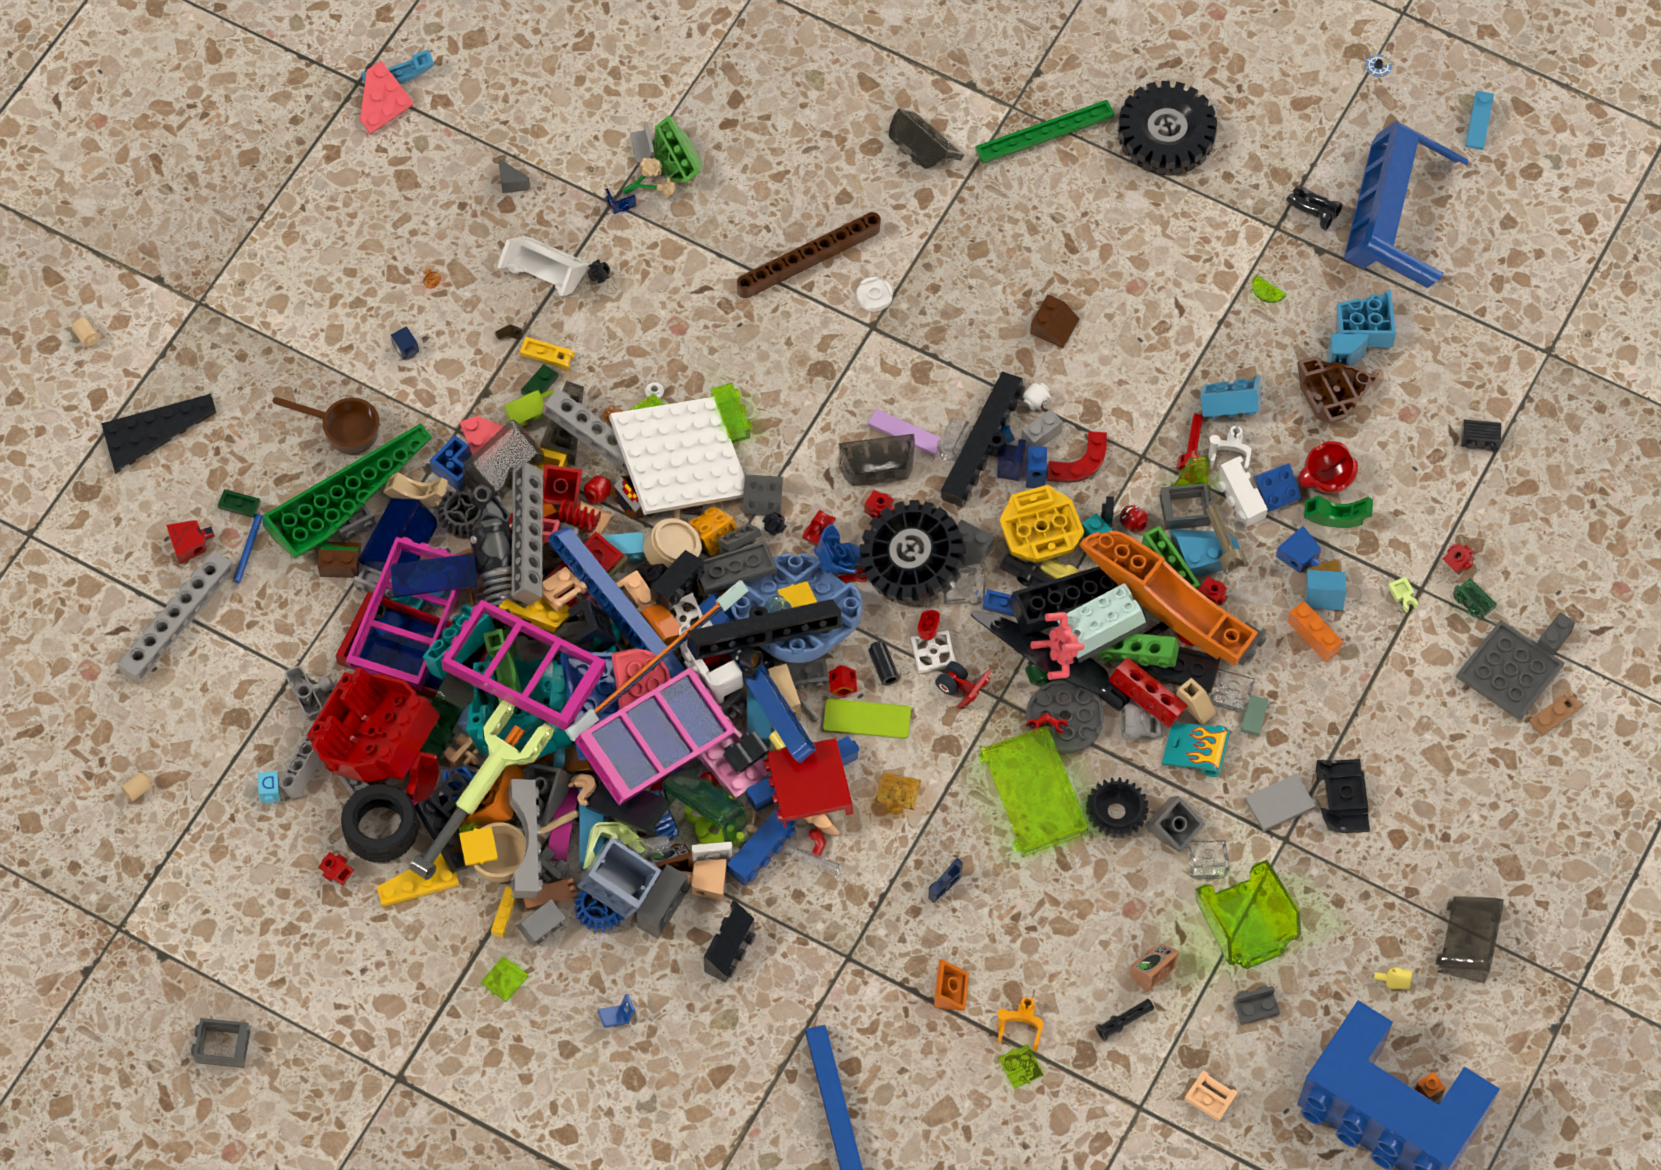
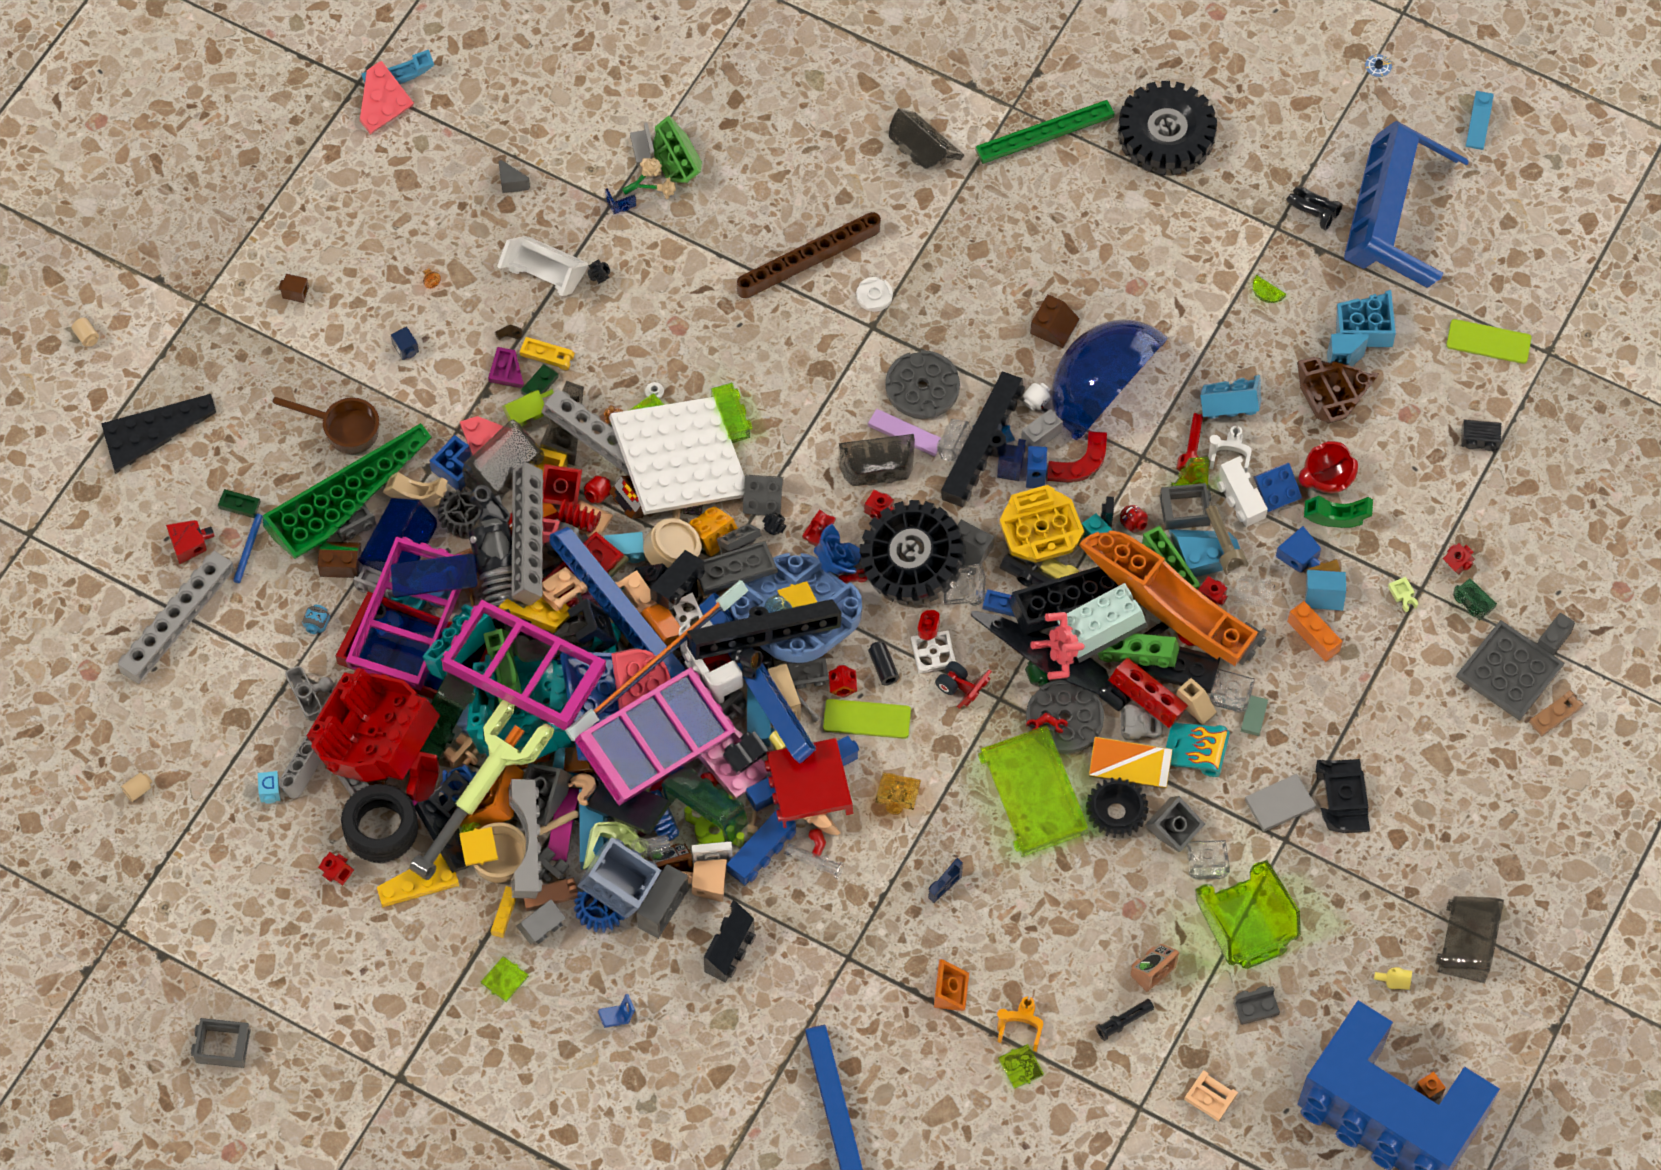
none -> reddish brown brick [279,273,309,303]
none -> head [302,605,330,635]
none -> magenta wing [488,347,524,388]
none -> dark grey plate [885,350,960,419]
none -> clear blue windscreen [1052,319,1169,440]
none -> tile [1089,737,1172,788]
none -> lime piece [1446,319,1532,364]

